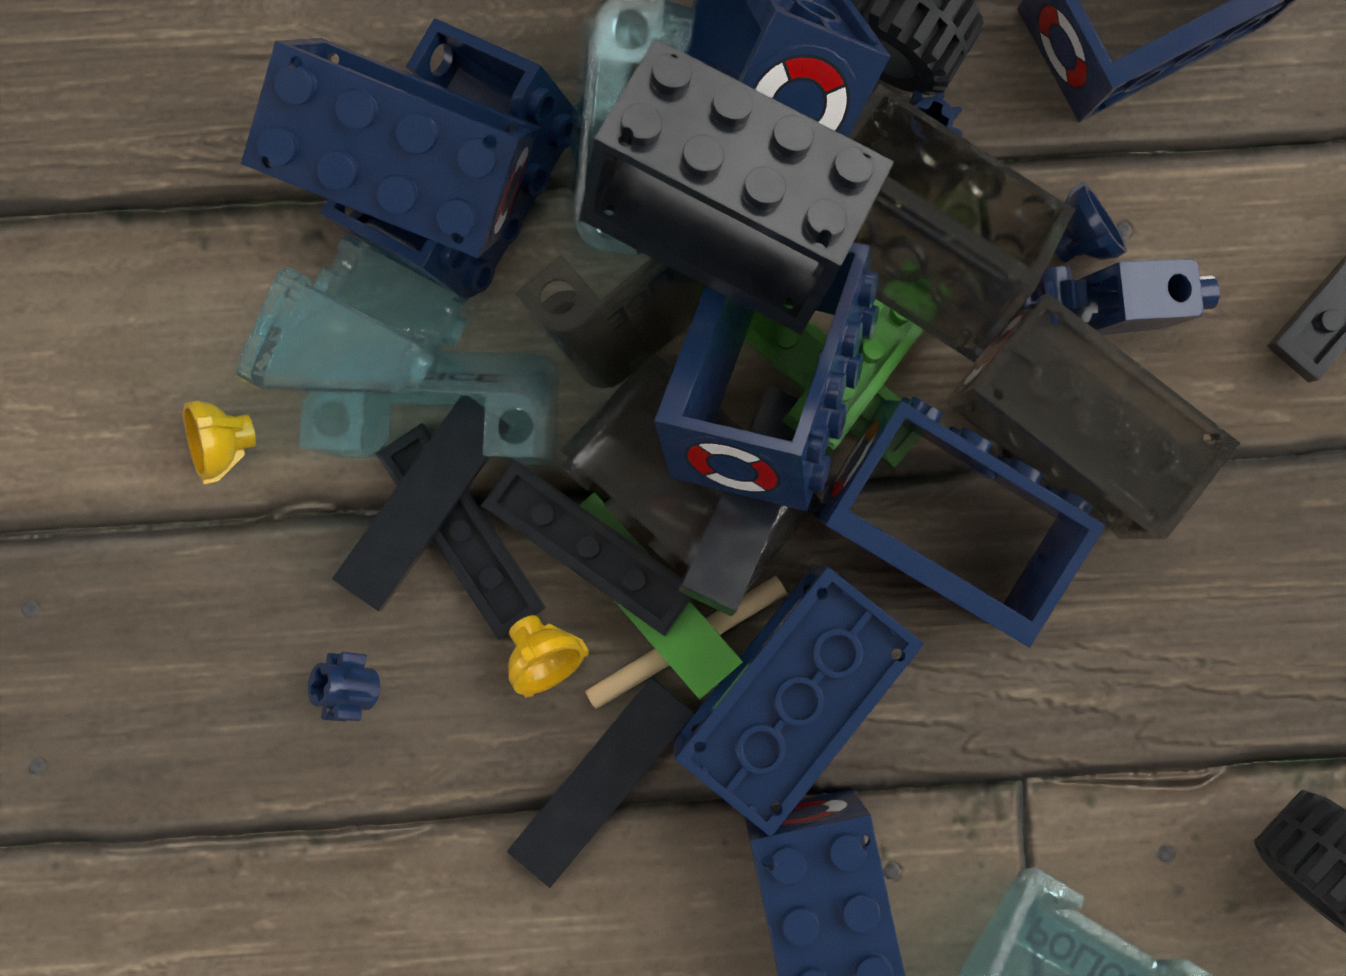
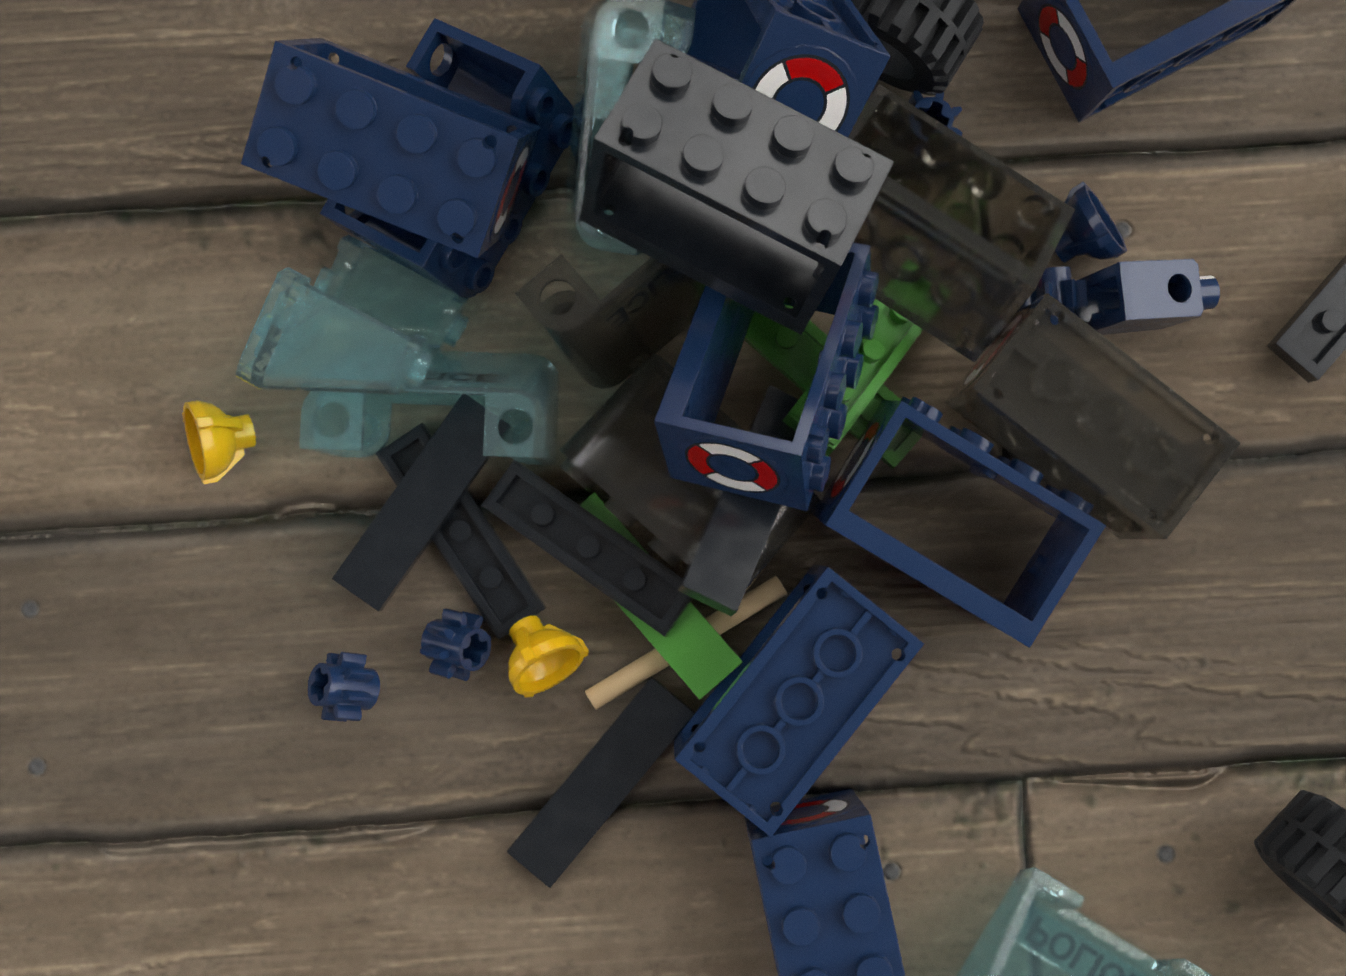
none -> dark blue gear [420,608,491,681]

